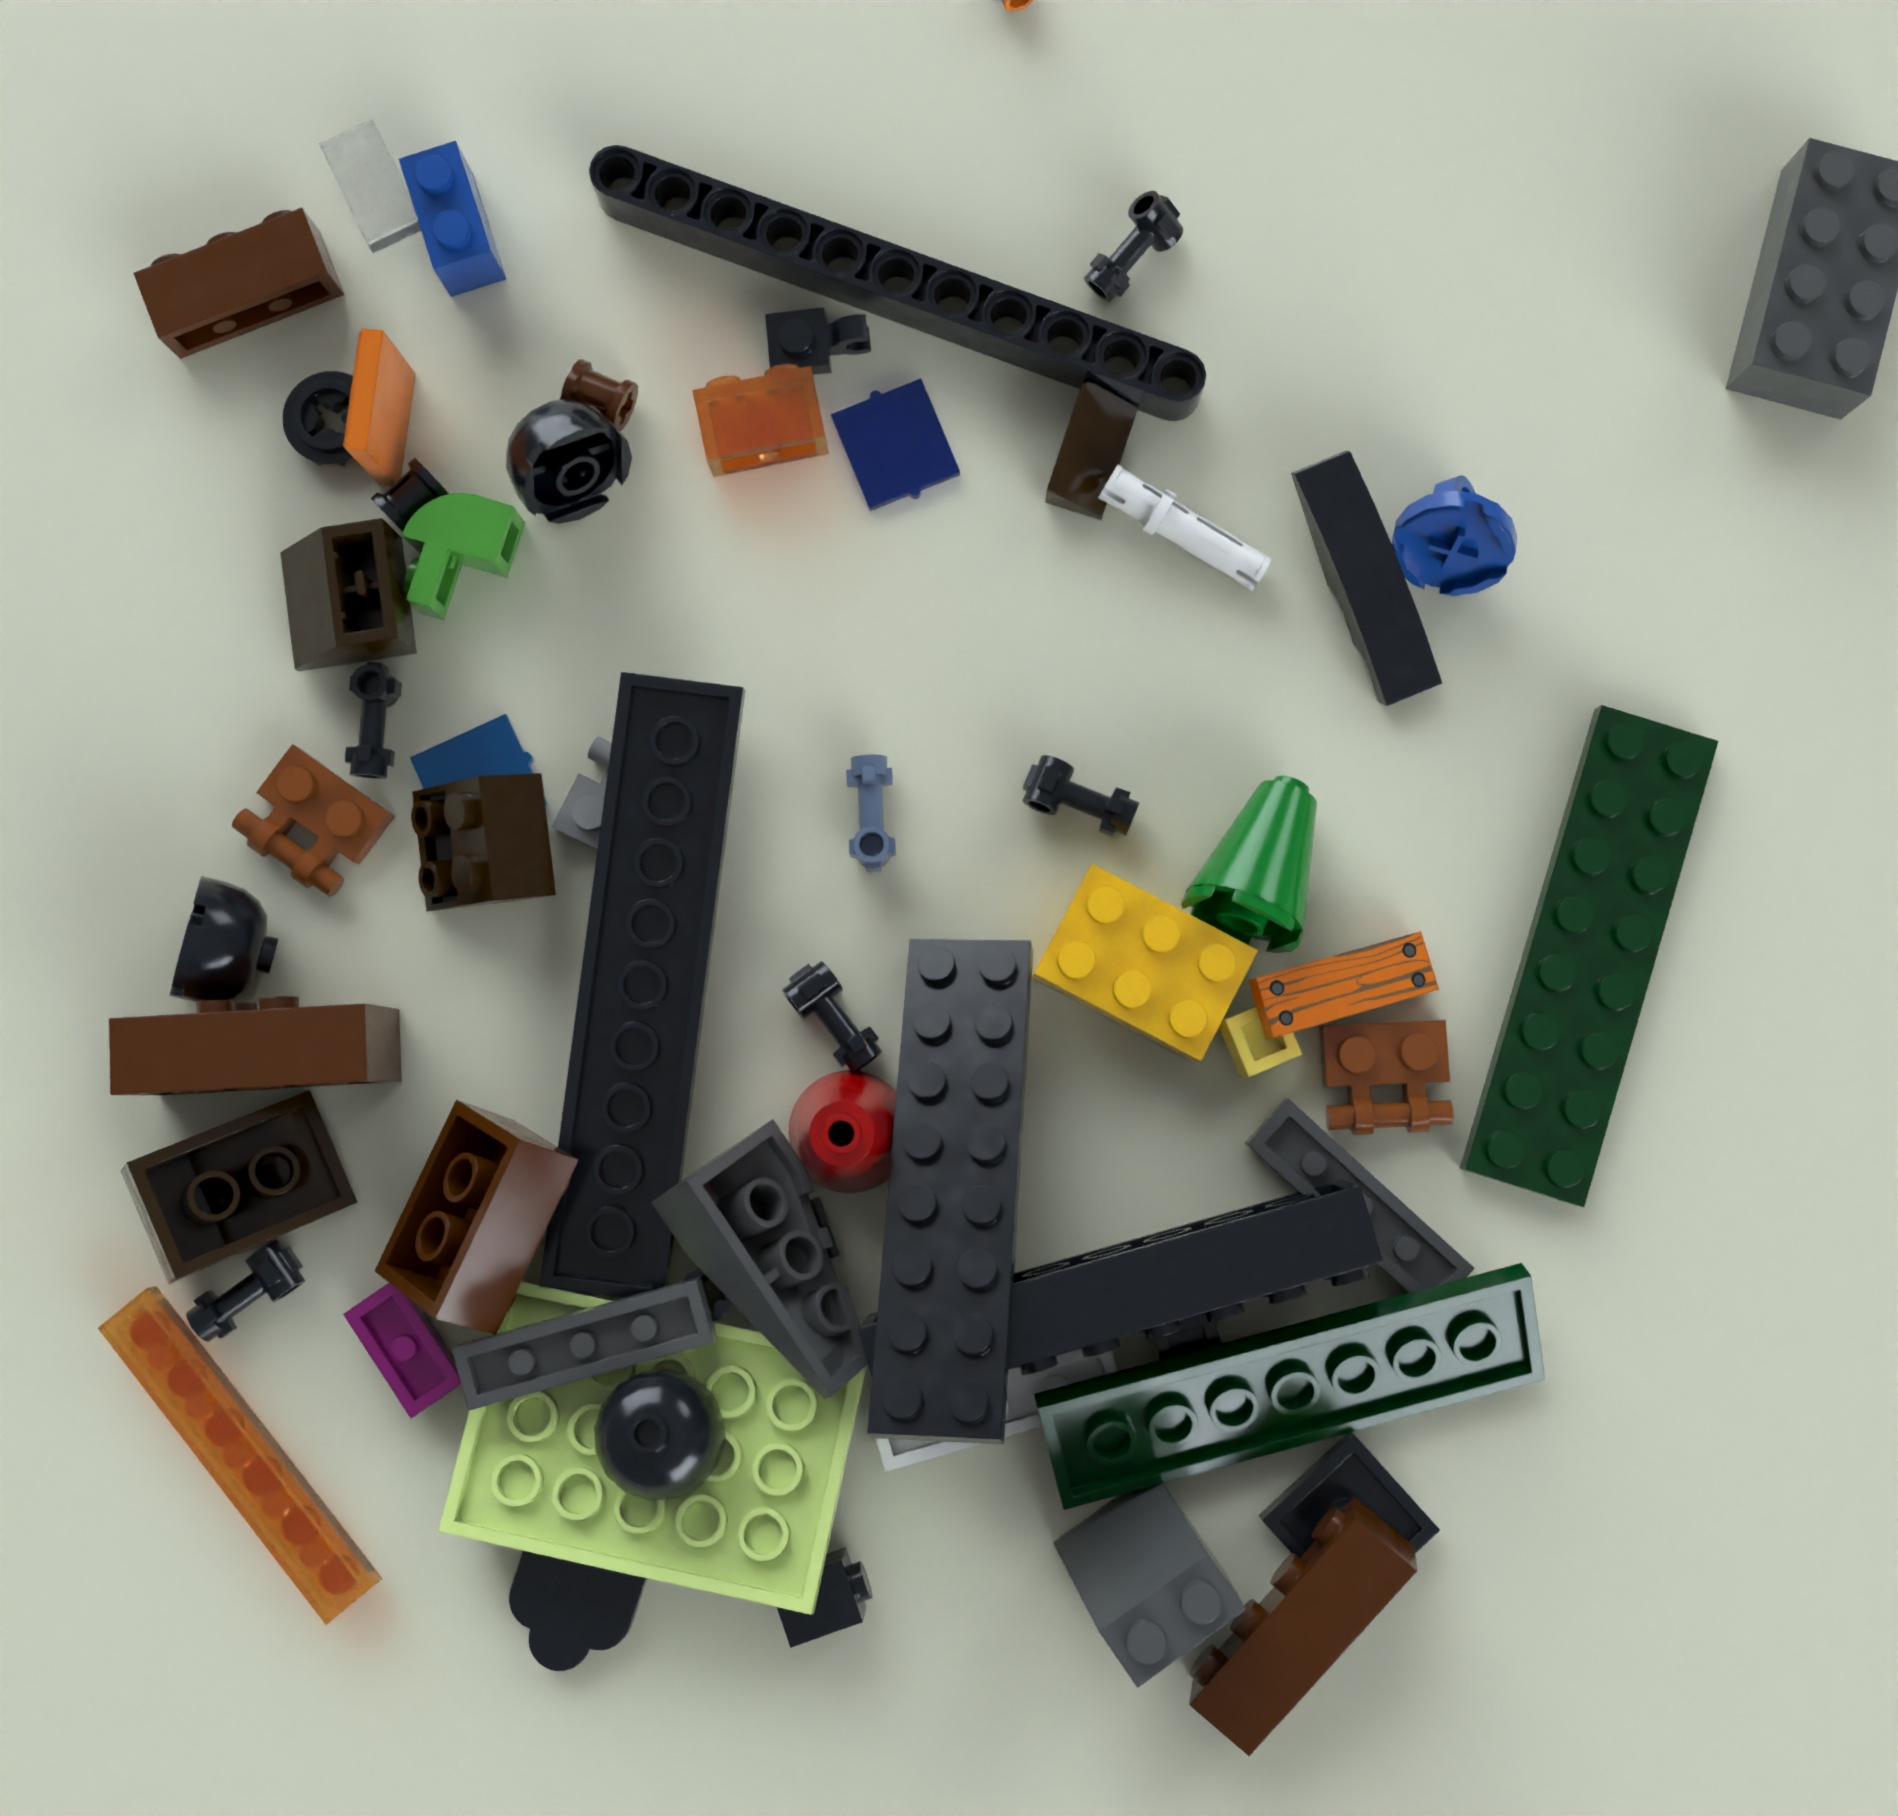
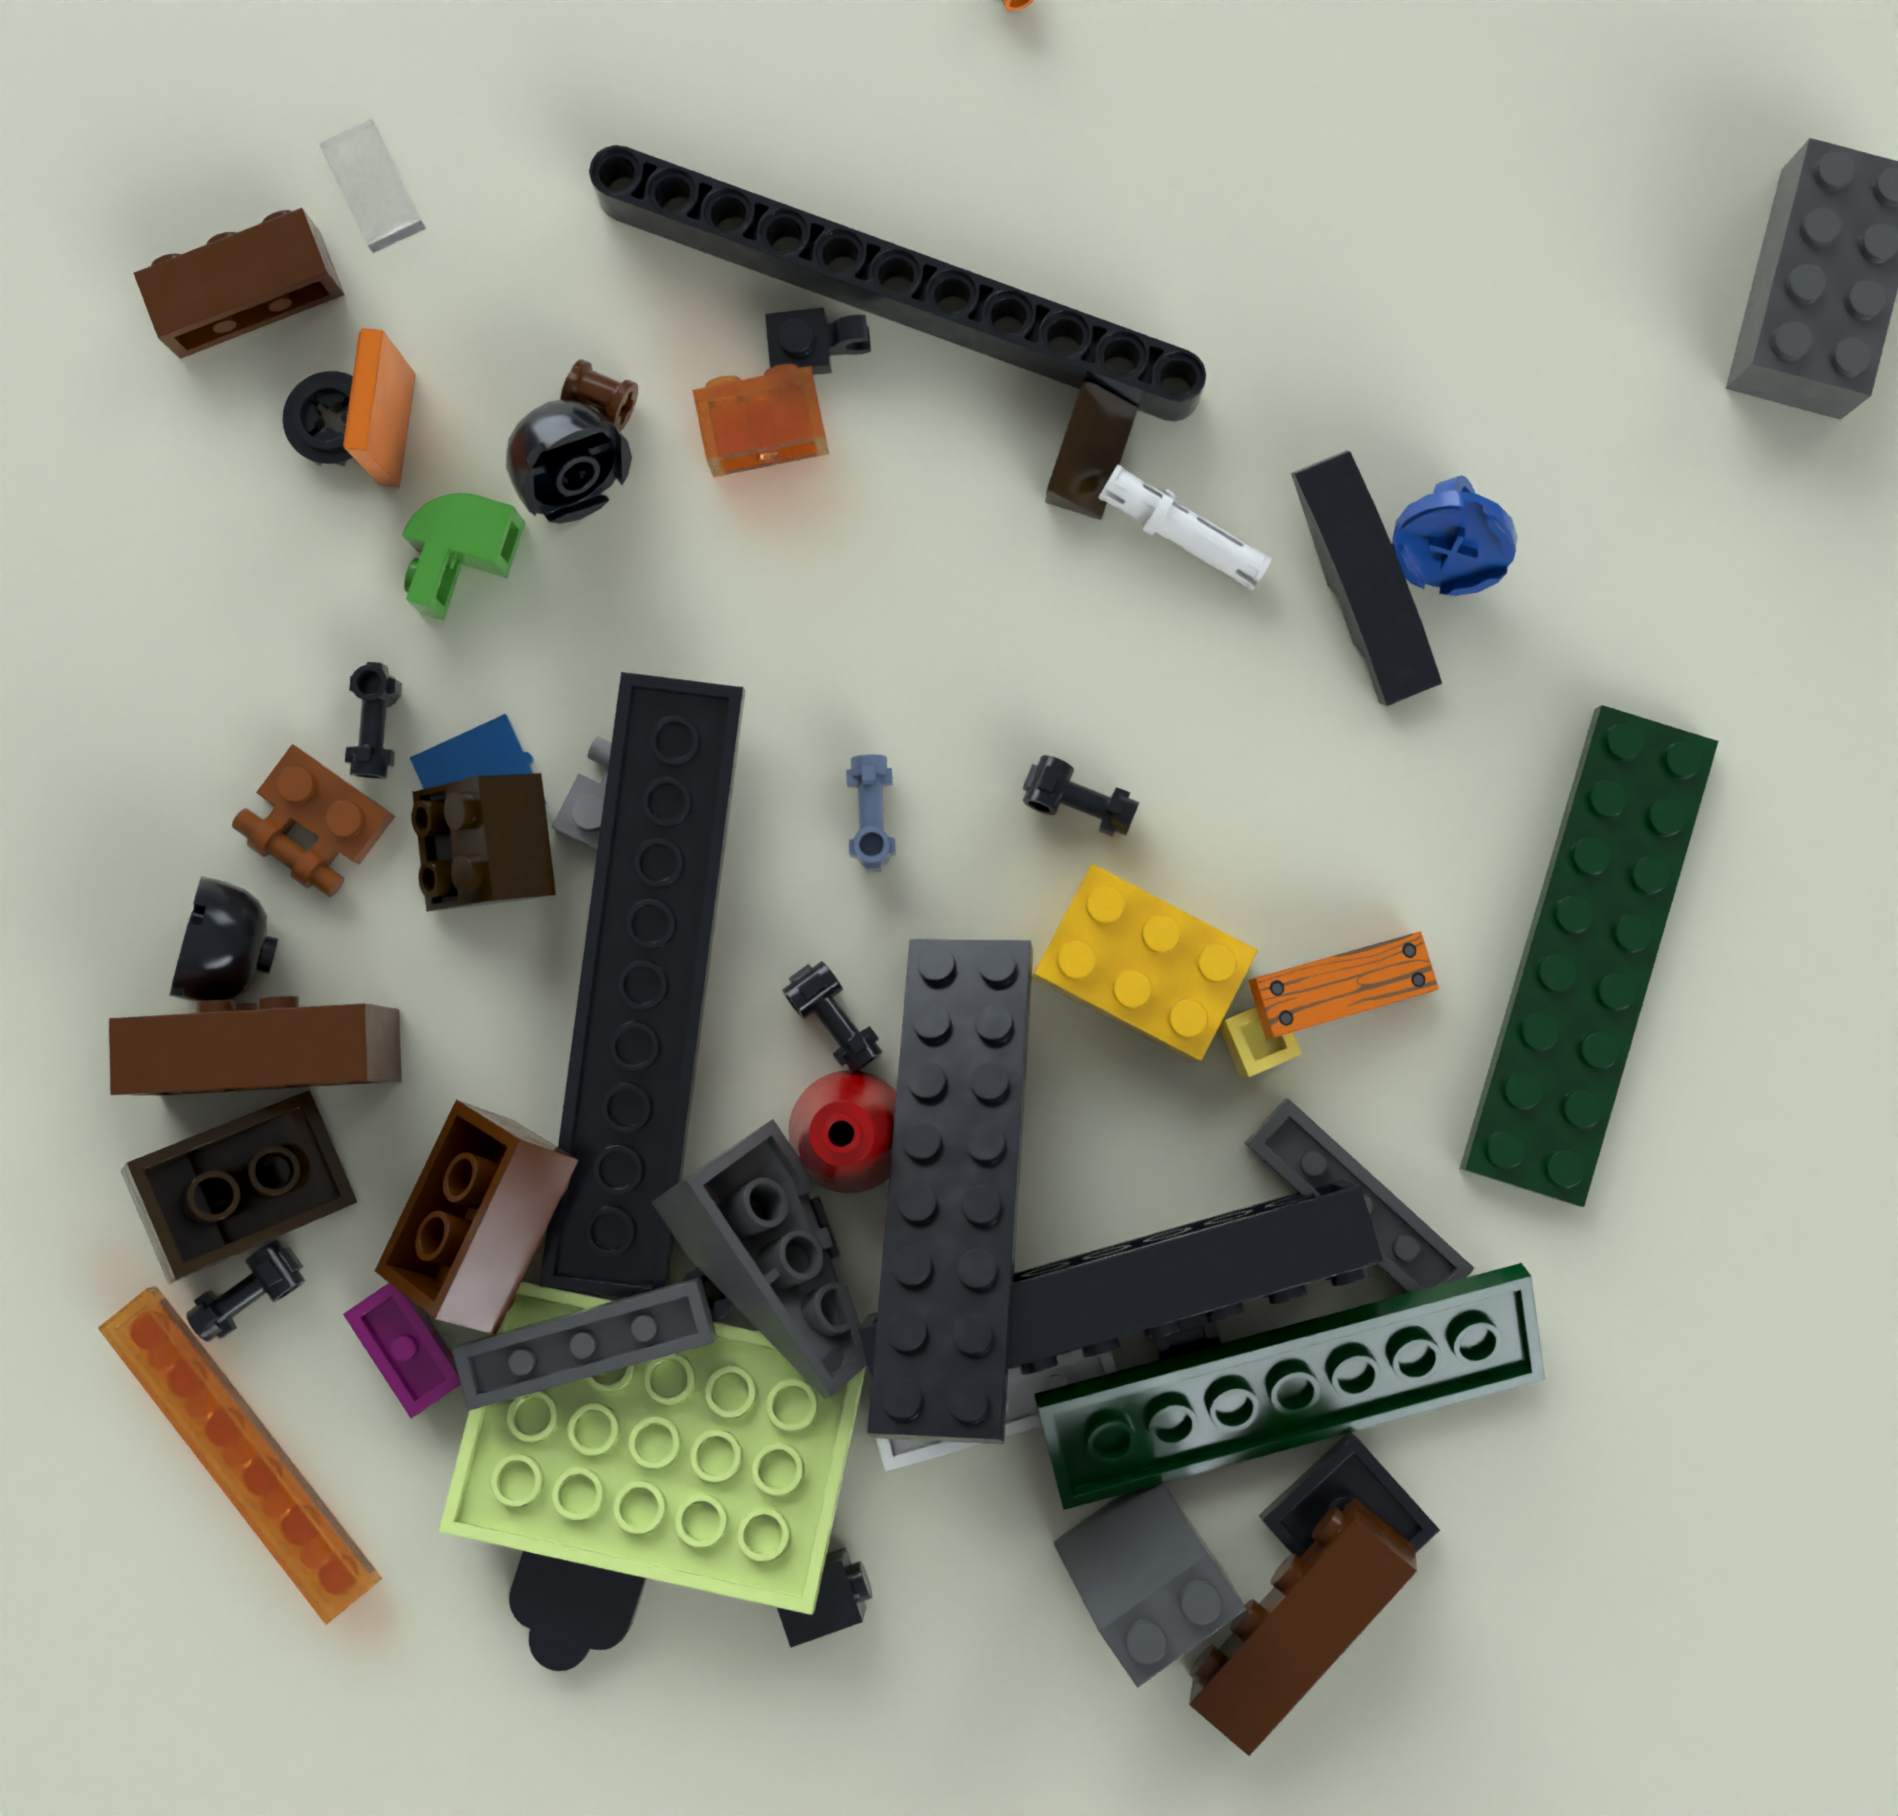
dark brown slope [280,518,417,672] -> none
black bush [371,458,449,532] -> none
blue brick [398,140,507,297] -> none
black cylinder [594,1369,726,1501] -> none
clear blue piece [831,378,960,511] -> none
black bar [1084,191,1183,302] -> none
green cone [1181,776,1317,953] -> none
dark orange plate [1319,1020,1454,1135] -> none

